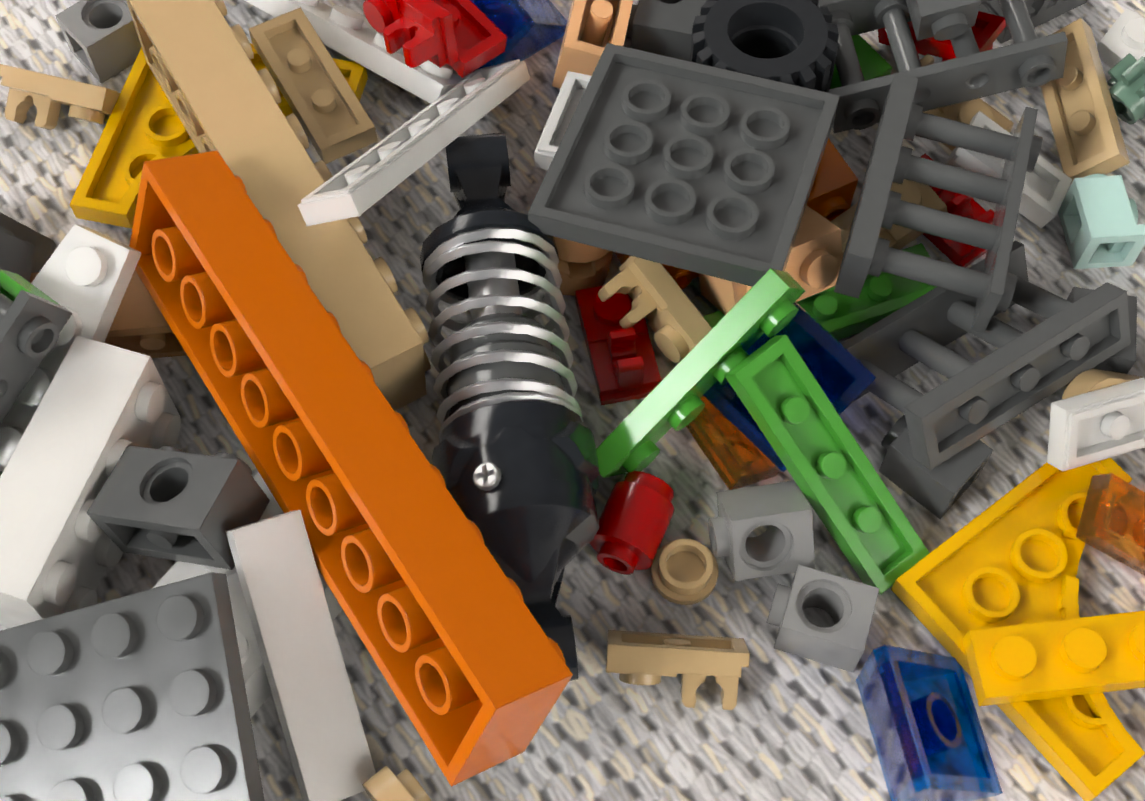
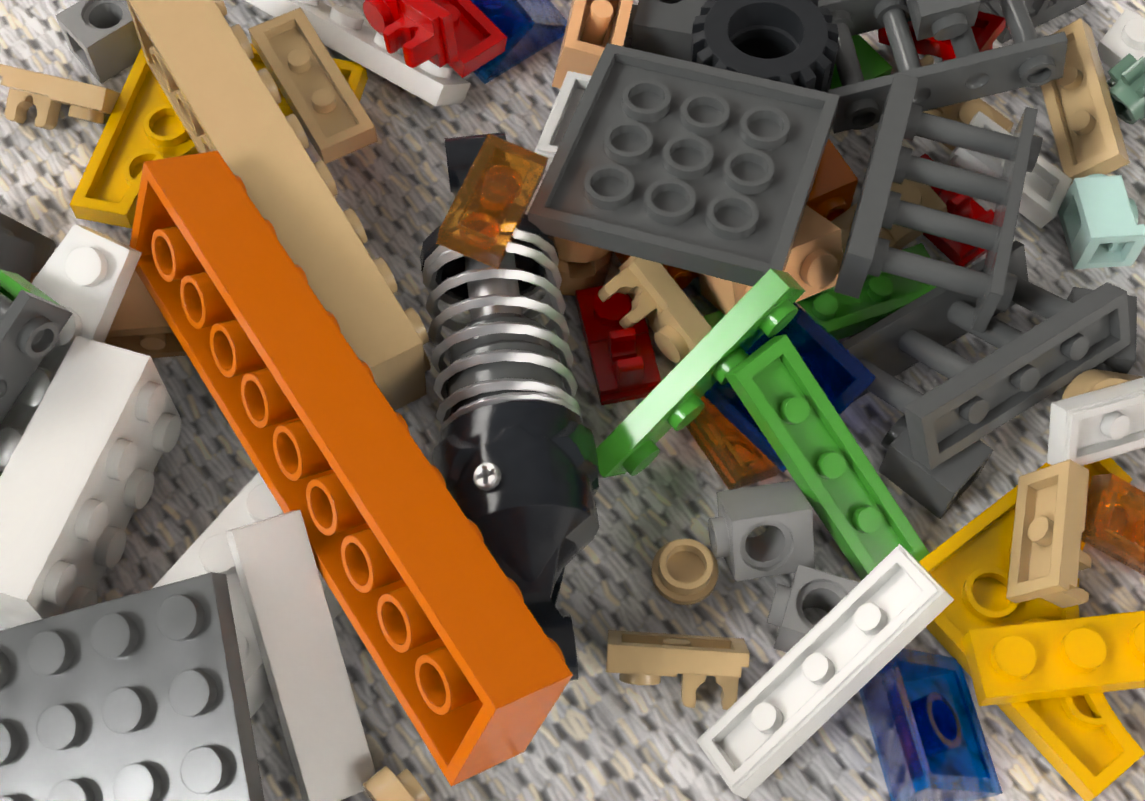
dark grey brick [87,445,270,570] -> none
white tile [298,59,531,226] -> none
red brick [590,471,675,575] -> none
none -> clear orange plate [436,133,548,269]
none -> white tile [696,544,954,799]
none -> tan plate [1006,459,1092,608]

